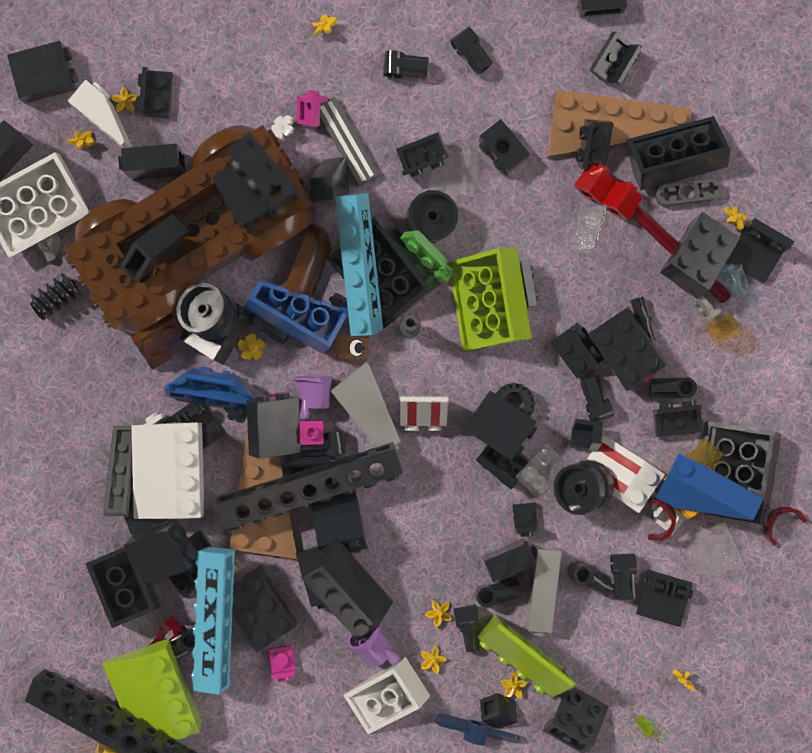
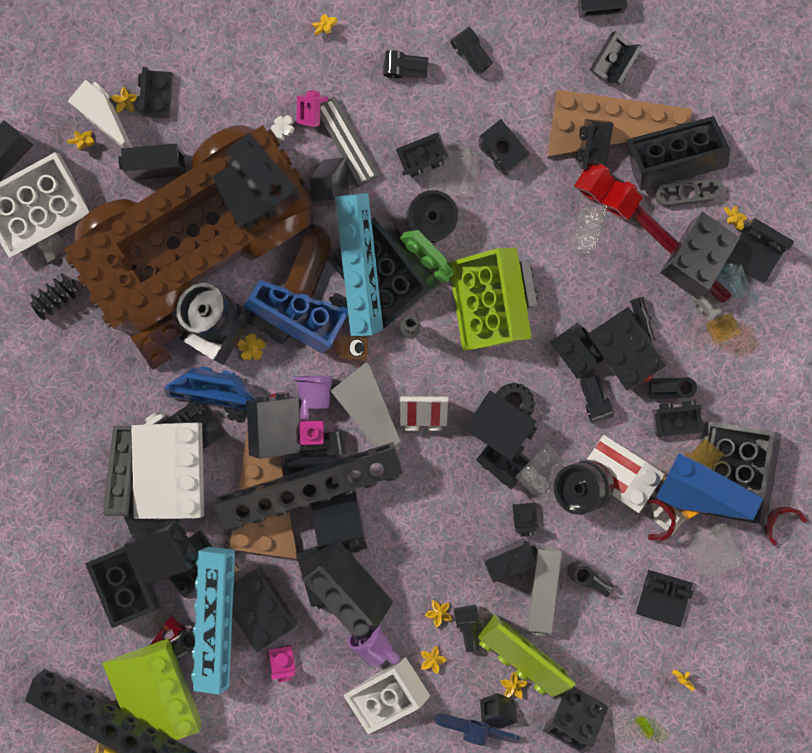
black brick [7,41,78,104] -> none
black brick [120,214,189,283] -> none
black piece [474,578,522,608] -> none
black panel [570,419,603,451] -> none
black piece [610,553,637,600] -> none

